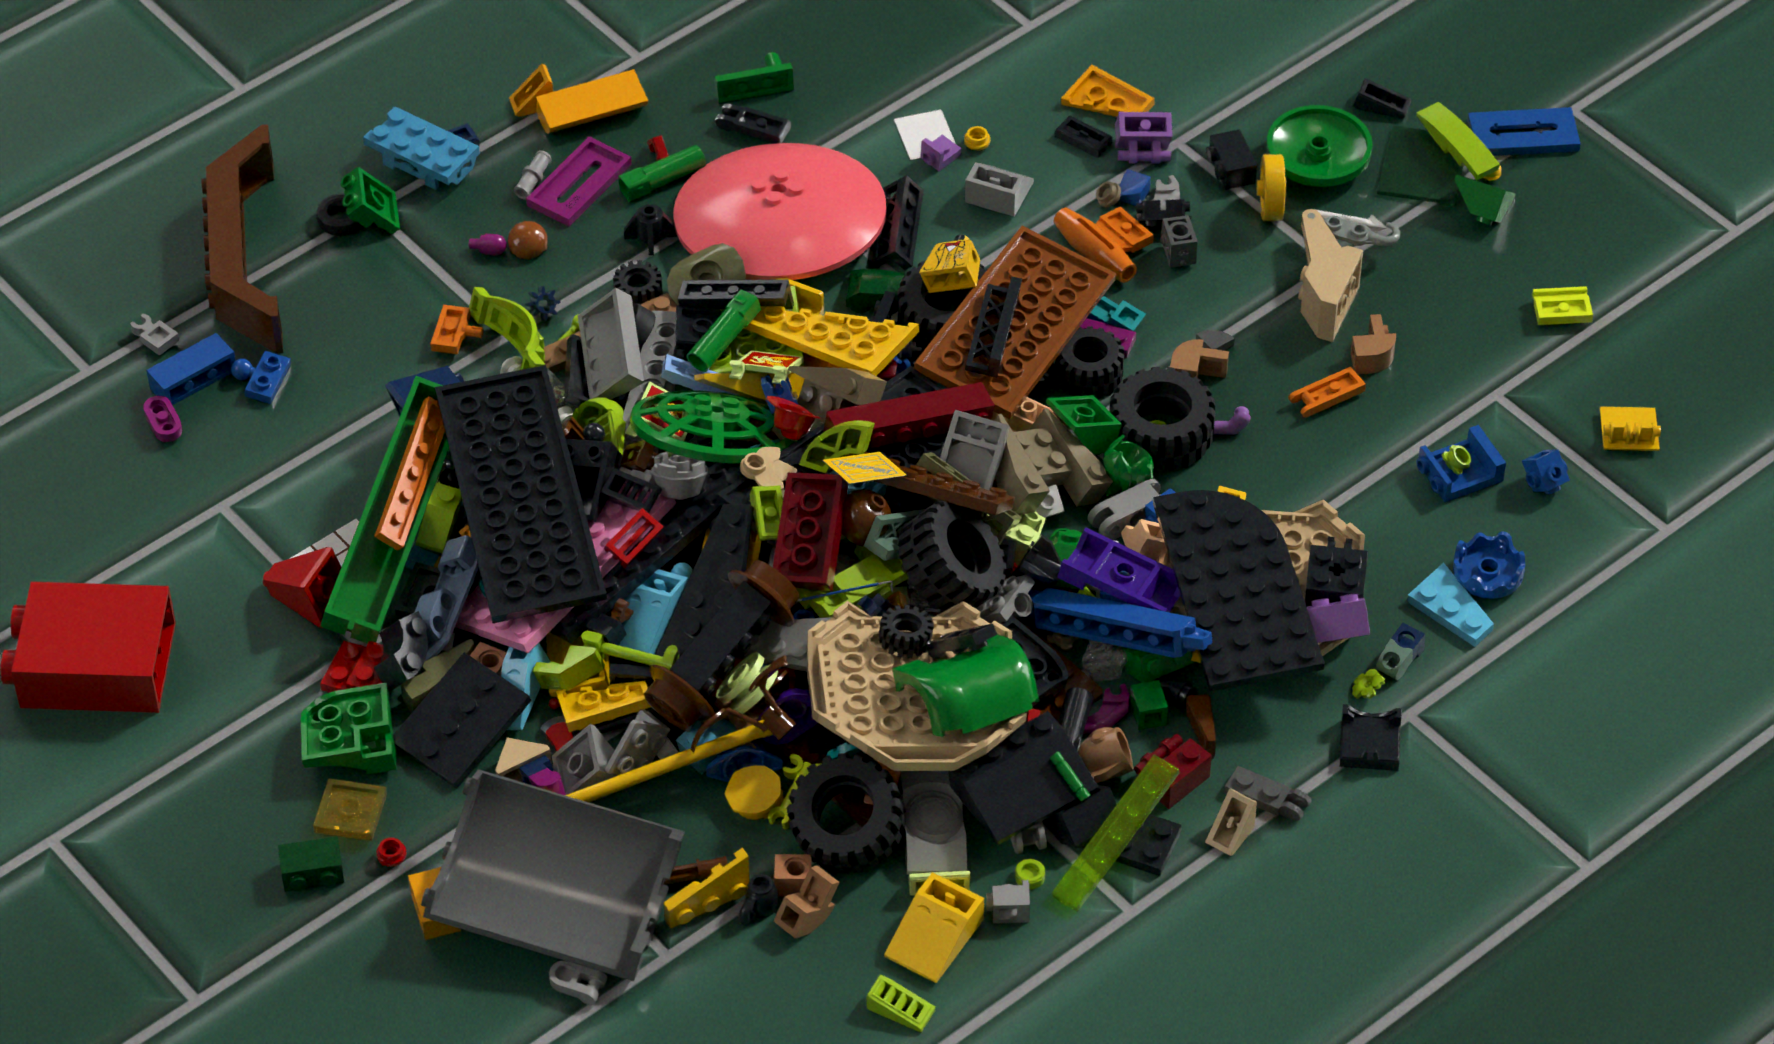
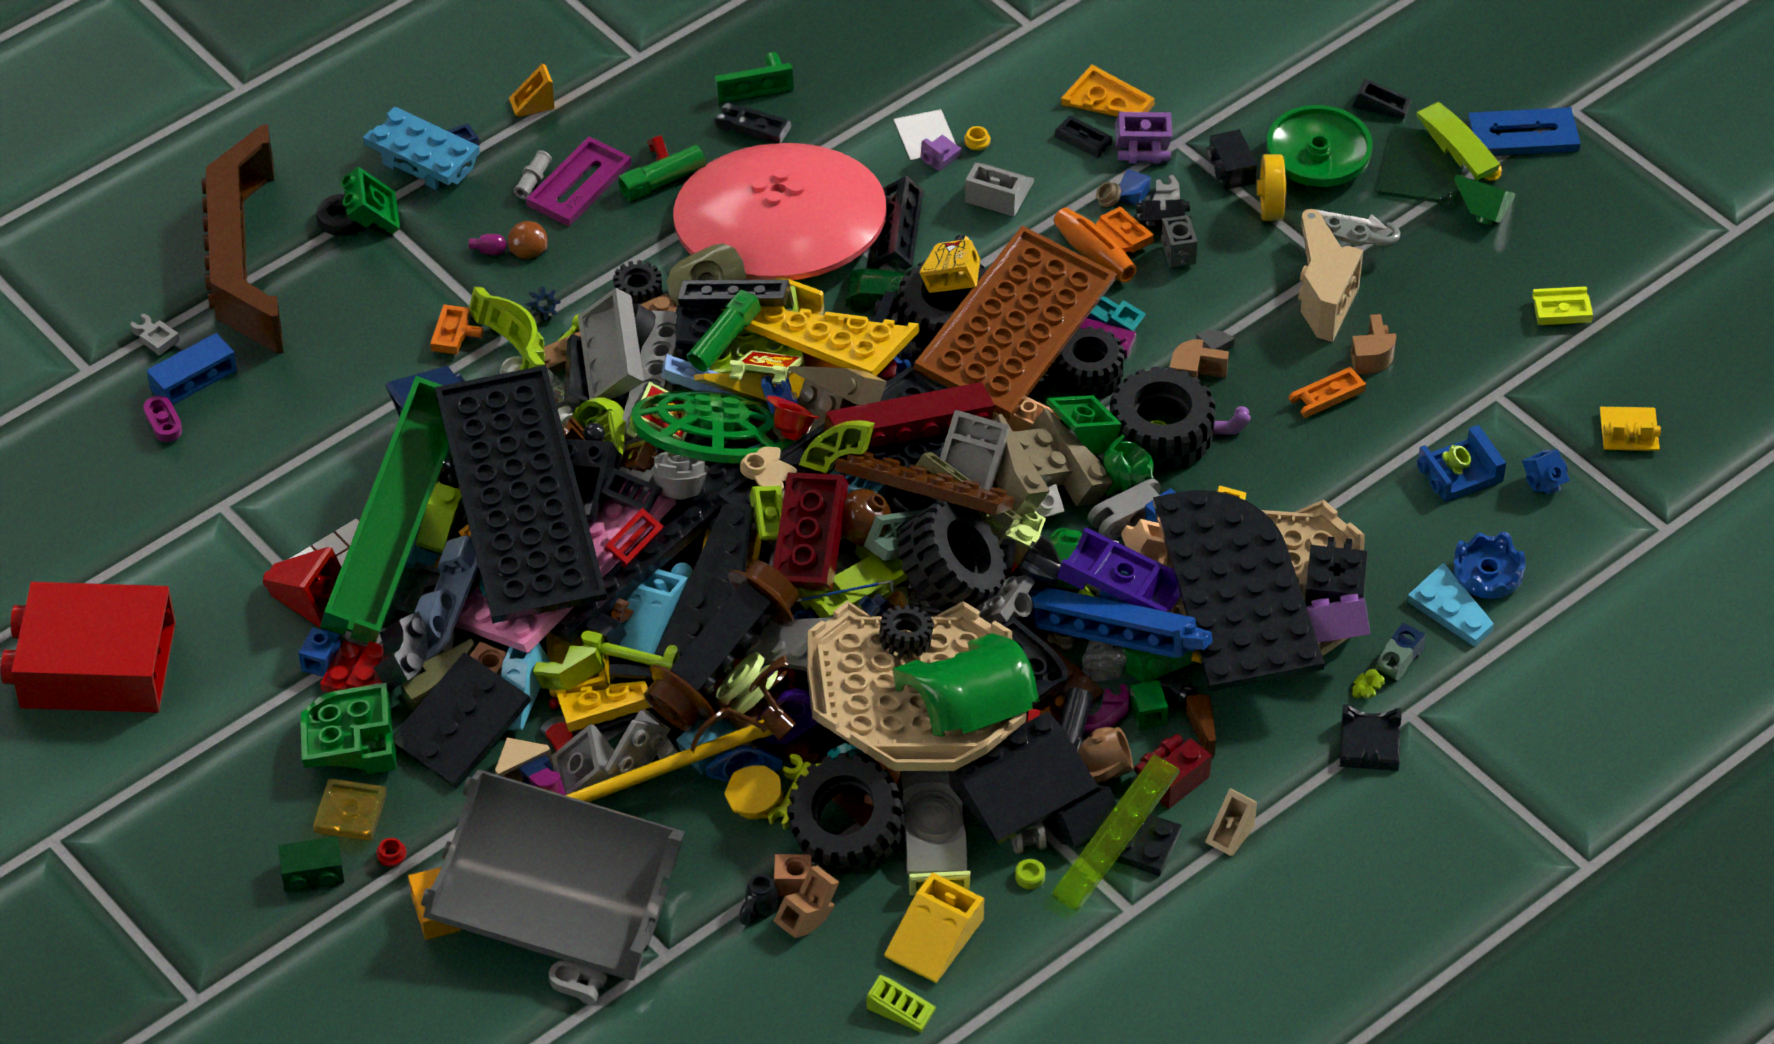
blue plate [231,351,291,404] -> none
orange plate [374,396,445,551] -> none
light orange brick [536,69,648,134] -> none
black brick [624,204,677,256] -> none
yellow wing [663,848,750,929] -> none
reddish brown axle [663,856,728,885] -> none
yellow sticker [823,452,906,484] -> none
black hinge [926,623,997,659] -> none
black fence [965,276,1022,378] -> none
light grey brick [986,880,1030,923] -> none
green wheel [1050,751,1090,802] -> none
dark grey hinge [1224,766,1312,821] -> none
none -> blue brick [298,627,341,677]

